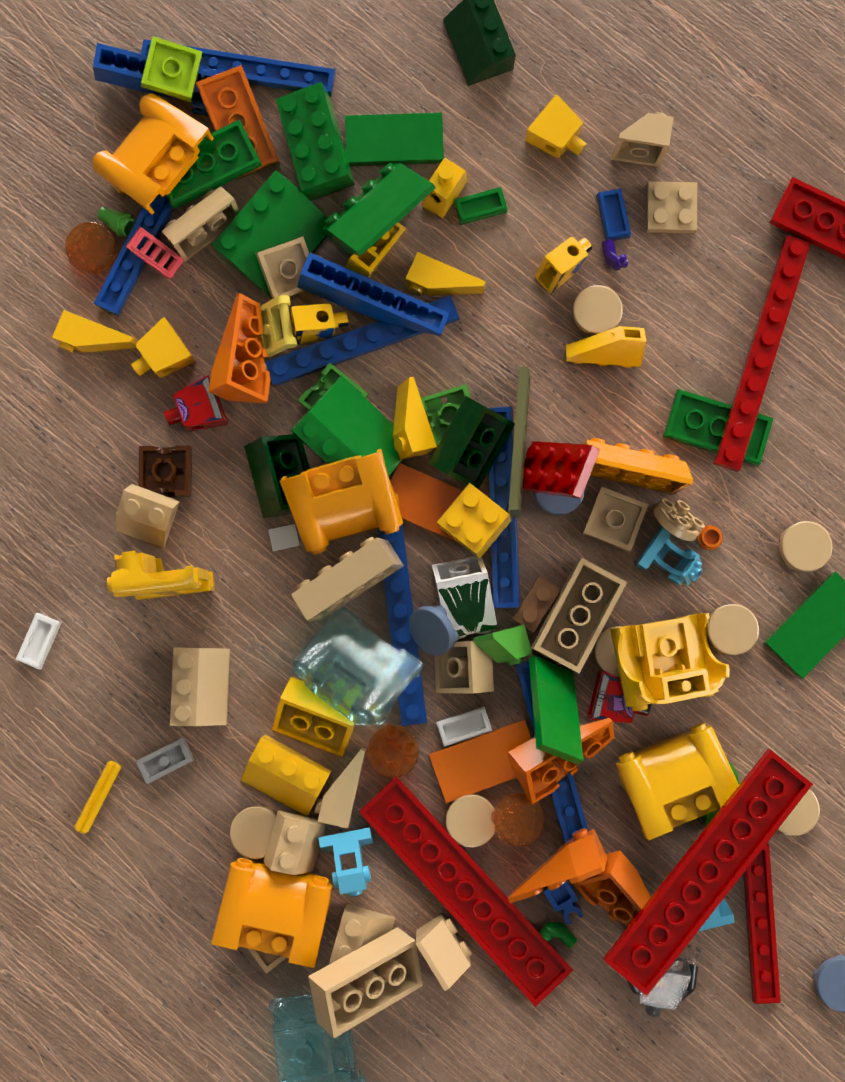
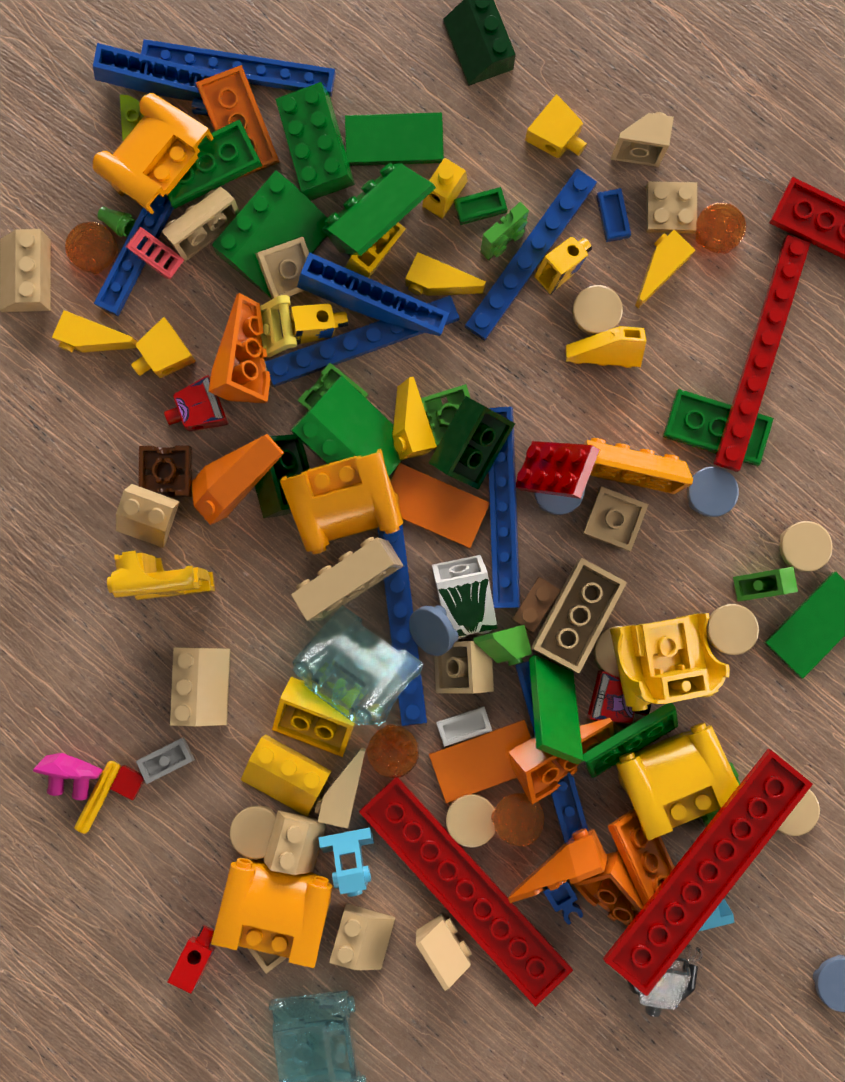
white tile [15,613,62,669] -> none
lime plate [141,36,202,102] -> none
white sticker [268,524,300,551] -> none
tan brick [308,927,423,1038] -> none
yellow brick [437,483,511,559] -> none
olive tile [508,367,530,518] -> none
green arm [540,921,577,948] -> none
dark purple arm [601,239,628,271] -> none
medium azure tile [634,525,703,586] -> none
tan tile [653,498,705,541] -> none
orange plate [697,525,723,550] -> none
red tile [743,843,781,1004] -> none
none -> tan slope [0,229,51,312]
none -> dark pink connector [33,753,103,800]
none -> red tile [110,765,144,801]
none -> lime plate [120,94,143,141]
none -> red torso [167,925,216,994]
none -> orange wedge [192,434,284,525]
none -> blue plate [465,168,597,341]
none -> bright green brick [480,201,529,261]
none -> green tile [583,703,678,778]
none -> orange tile [608,808,674,906]
none -> yellow slope [635,230,695,309]
none -> sand blue tile [687,467,739,517]
none -> clear orange tile [695,202,746,254]
none -> bright green slope [733,567,798,602]

